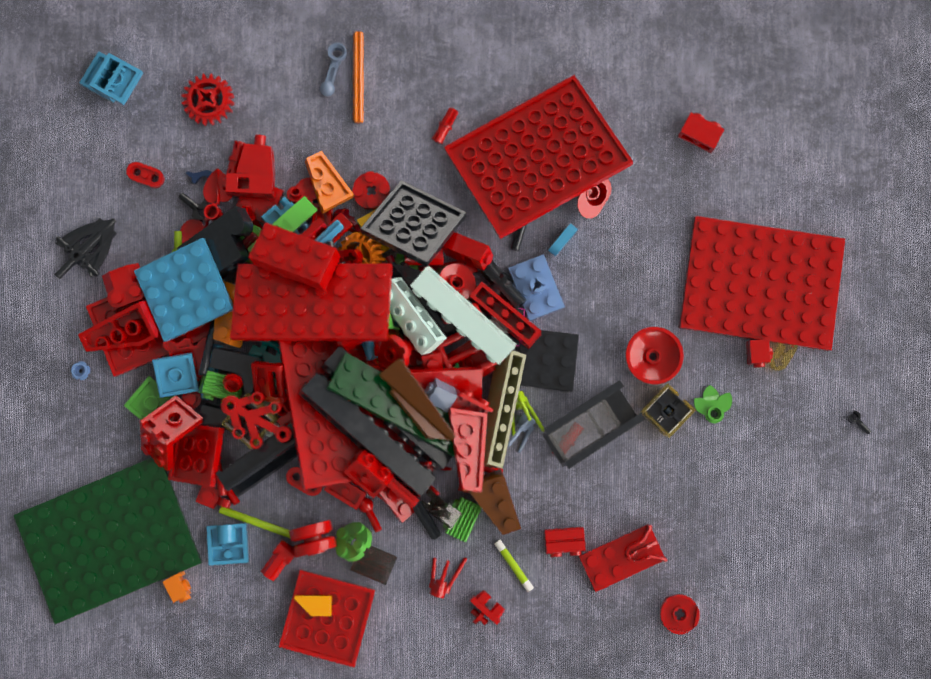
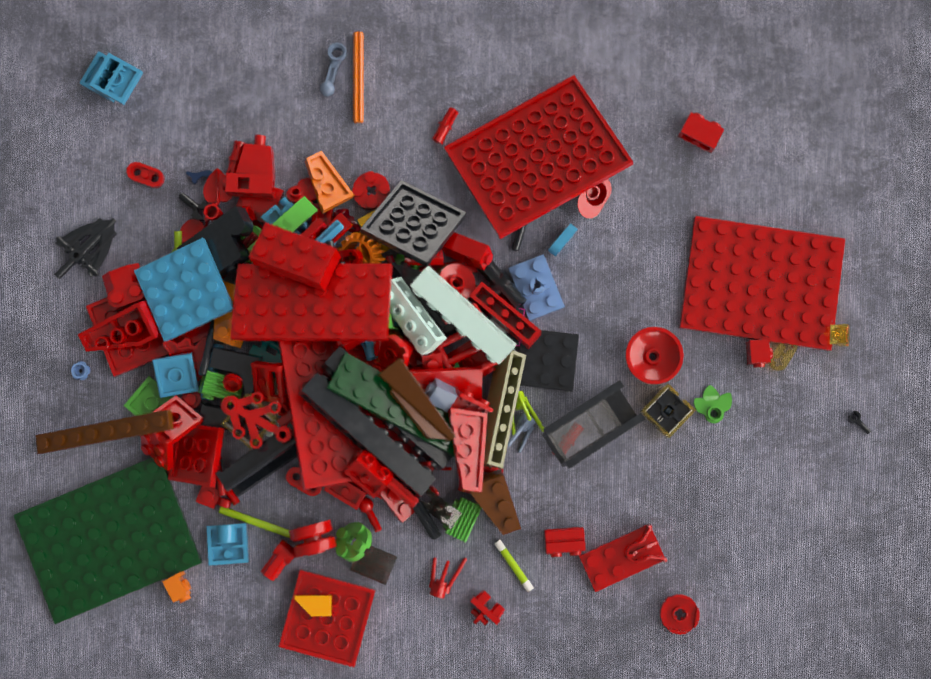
red gear [182,73,235,126] -> none
none -> reddish brown plate [35,410,174,454]
none -> clear yellow bracket [830,324,850,347]

